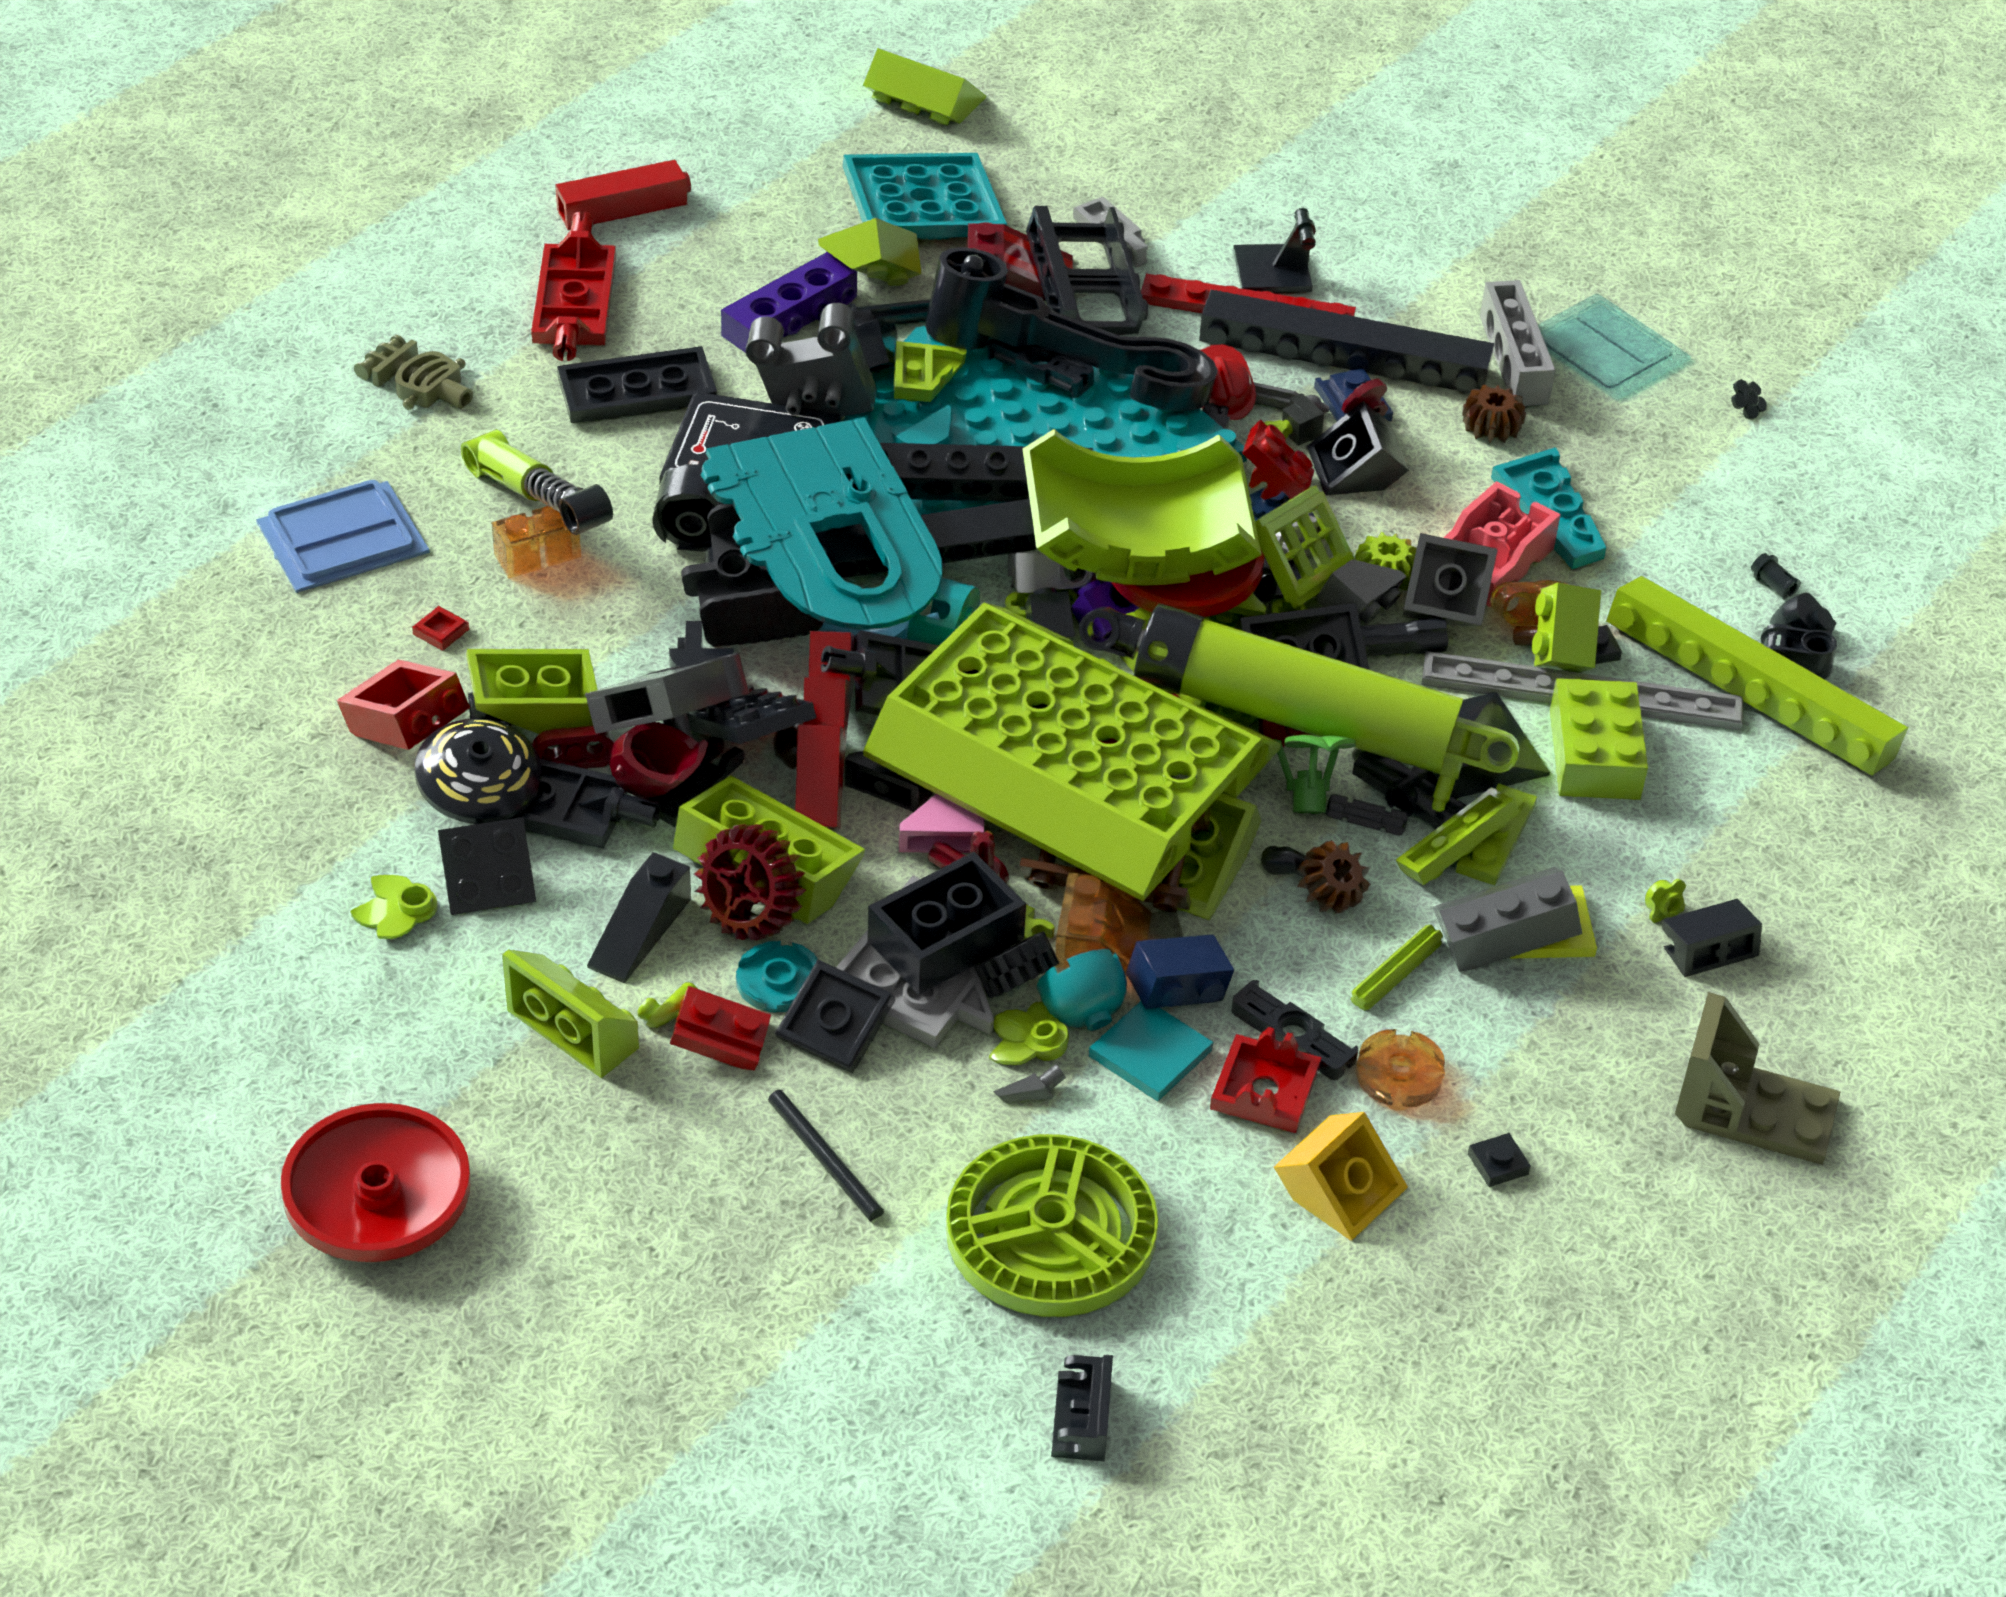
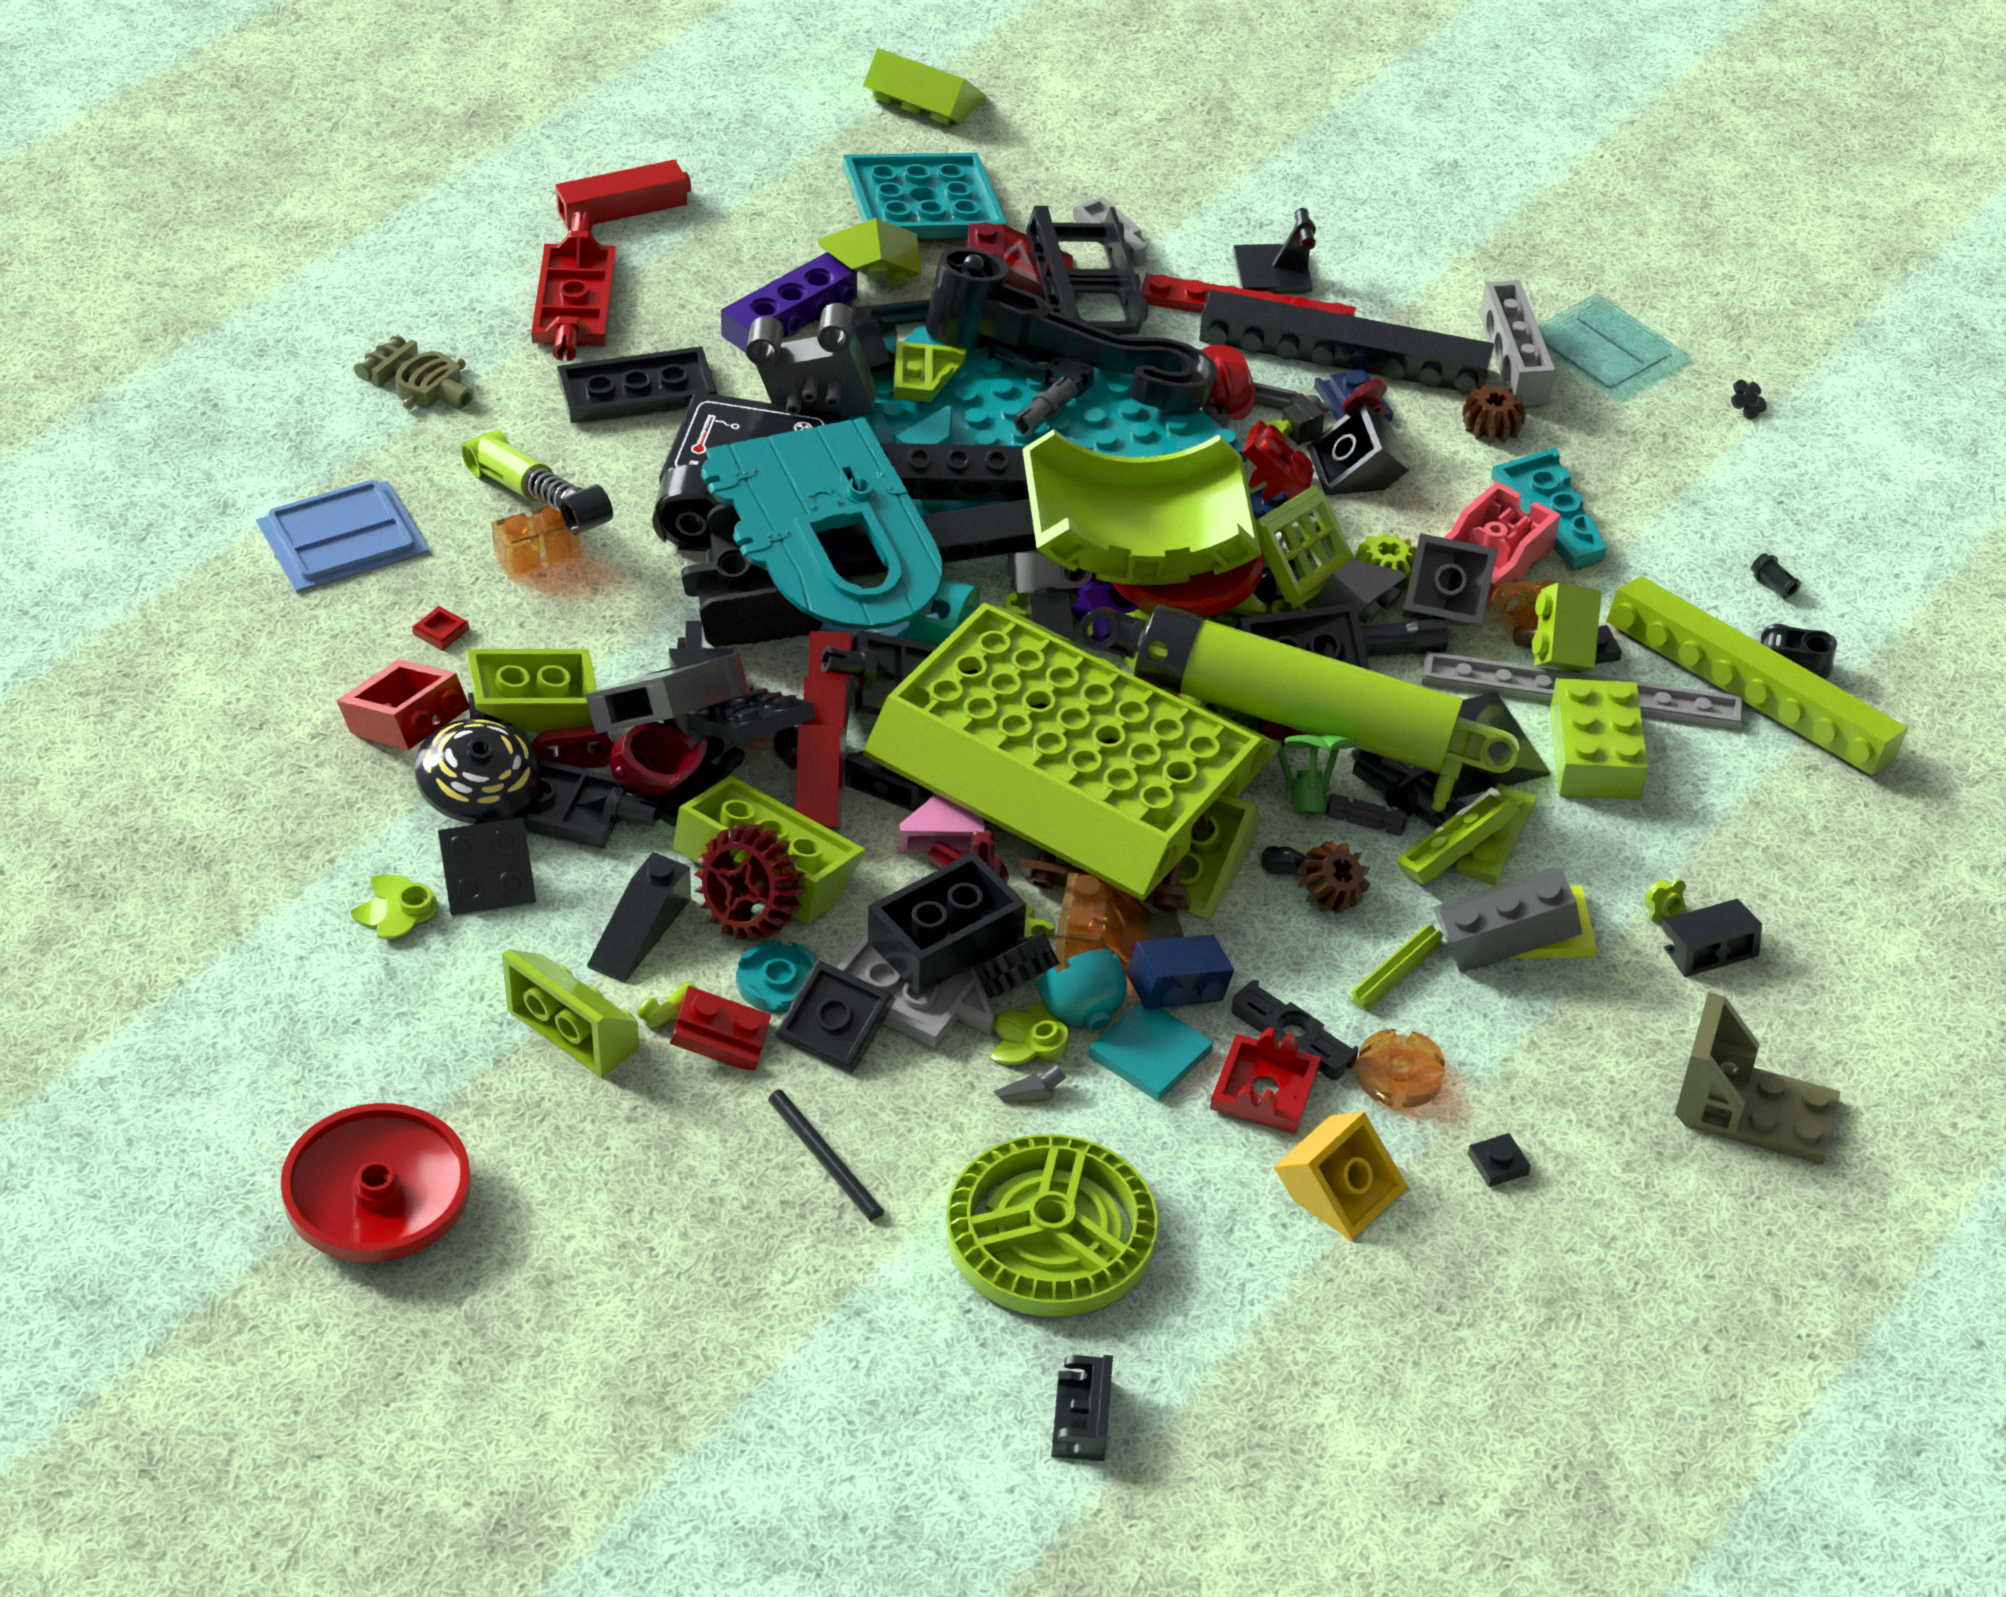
black plate [1770,592,1837,635] -> none
none -> dark grey pin [1013,377,1078,436]

